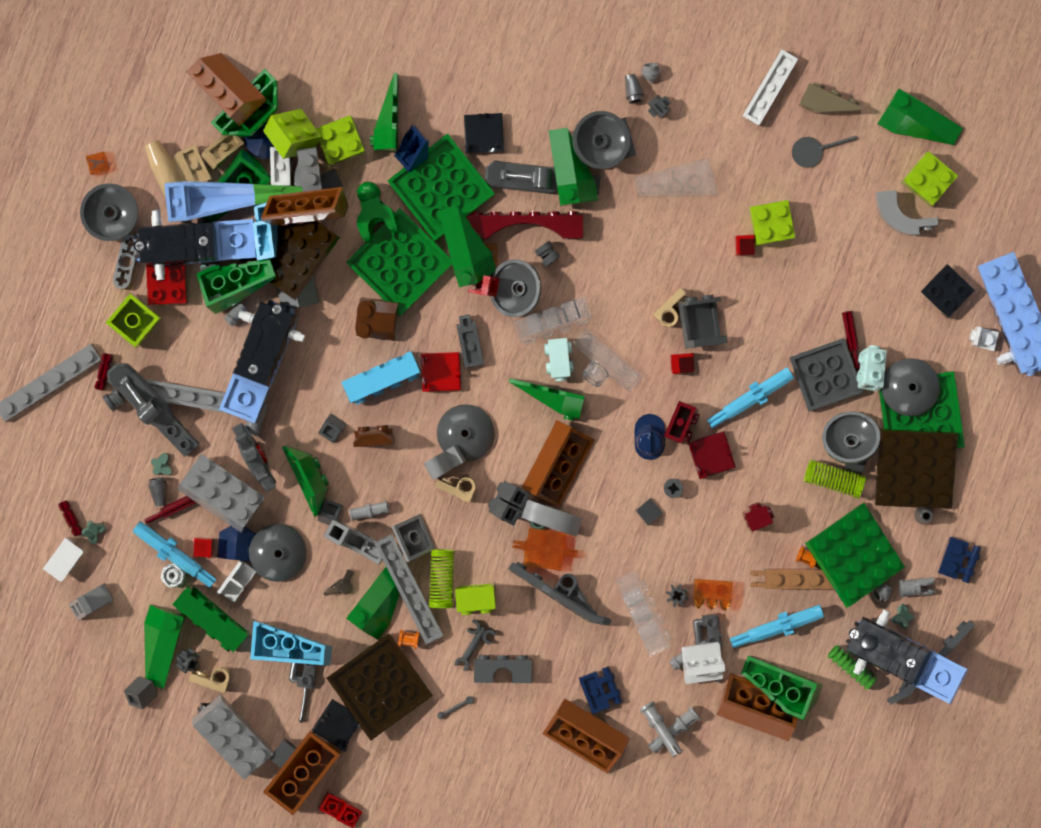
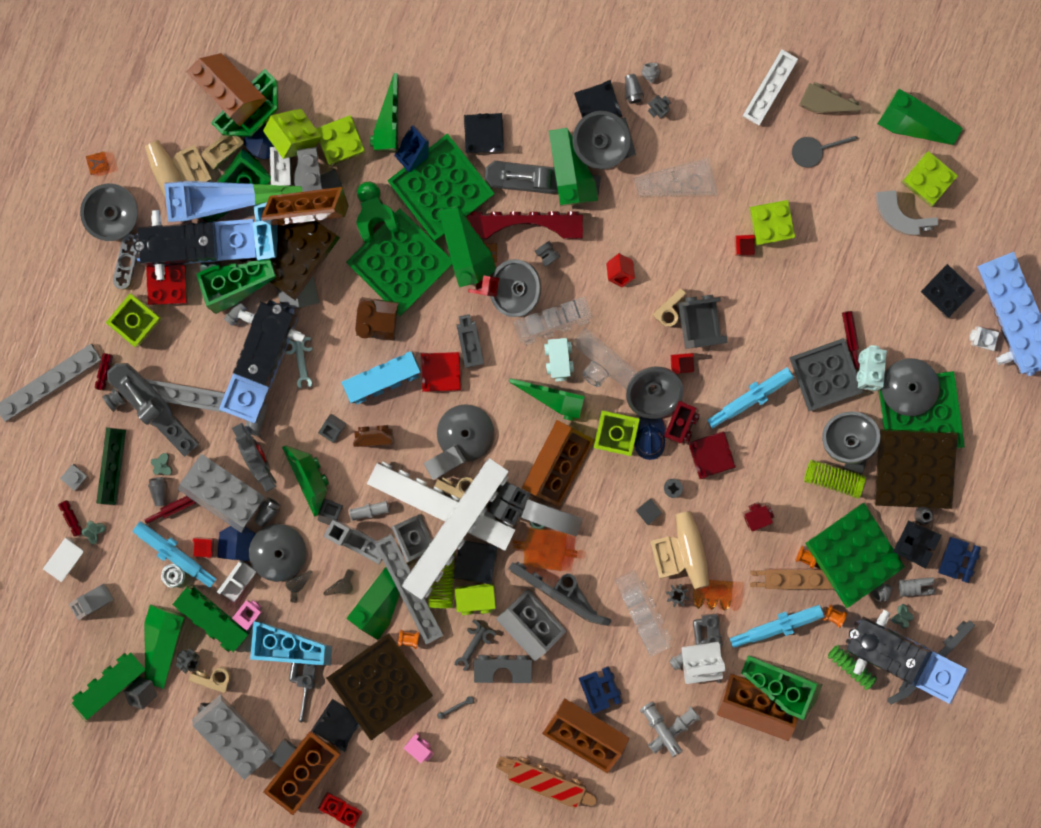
none -> light grey plate [60,464,88,491]
none -> green wedge [71,652,146,722]
none -> dark green plate [96,427,126,505]
none -> bright pink brick [232,600,263,630]
none -> flat silver cone [255,497,280,527]
none -> clear smoke animal [285,570,313,603]
none -> light aqua bar [286,337,313,388]
none -> white brick [367,461,515,550]
none -> white brick [402,458,509,600]
none -> bright pink brick [404,732,434,763]
none -> black piece [454,541,497,585]
none -> light grey slope [496,589,566,661]
none -> medium nougat hinge [496,756,597,808]
none -> black piece [574,80,623,118]
none -> lime brick [593,410,640,456]
none -> red panel [606,253,635,288]
none -> dark grey dish [626,366,684,419]
none -> tan plate [650,511,709,589]
none -> orange bush [822,604,847,628]
none -> black hips [893,520,942,569]

